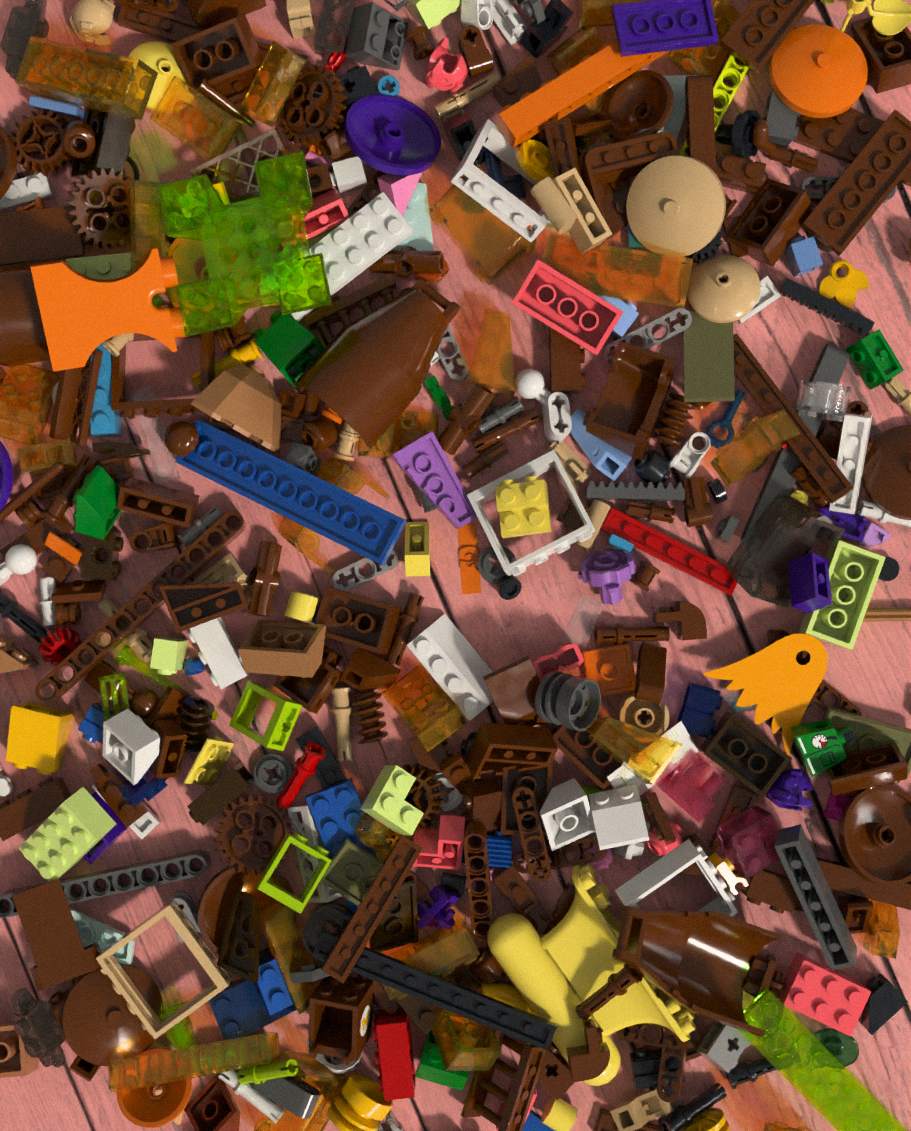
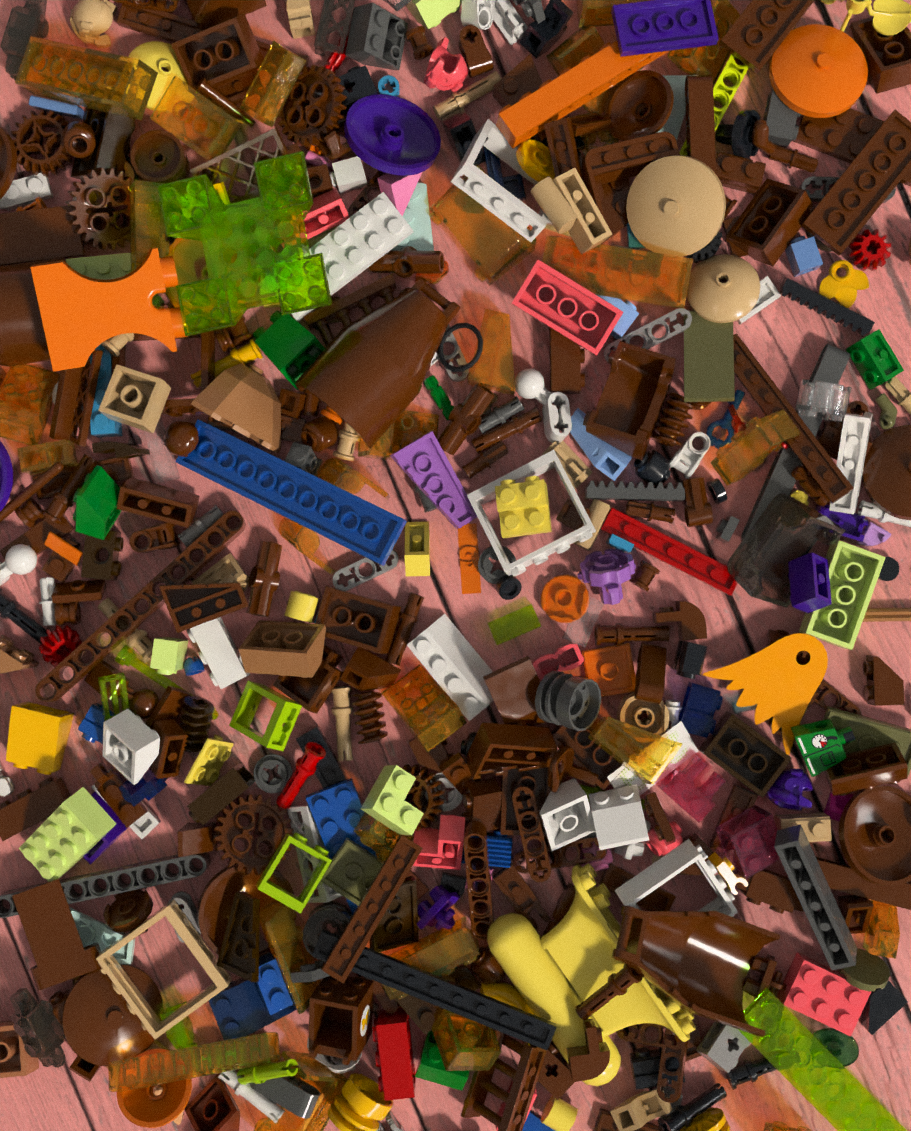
none -> tan brick [98,364,171,434]
none -> reddish brown tile [103,889,153,935]
none -> reddish brown wheel [130,130,190,194]
none -> reddish brown slope [177,822,220,857]
none -> black piece [438,323,483,372]
none -> clear neon green tile [487,604,541,645]
none -> orange tile [541,575,590,623]
none -> reddish brown piece [548,746,598,793]
none -> reddish brown plate [599,863,676,911]
none -> white pin [665,700,682,731]
none -> black brick [672,640,707,679]
none -> clear red hand [727,404,749,436]
none -> tan brick [774,812,832,842]
none -> olive tile [839,949,890,992]
none -> red gear [848,229,892,271]
none -> reddish brown slope [863,655,904,706]
none -> olive arm [874,393,897,429]

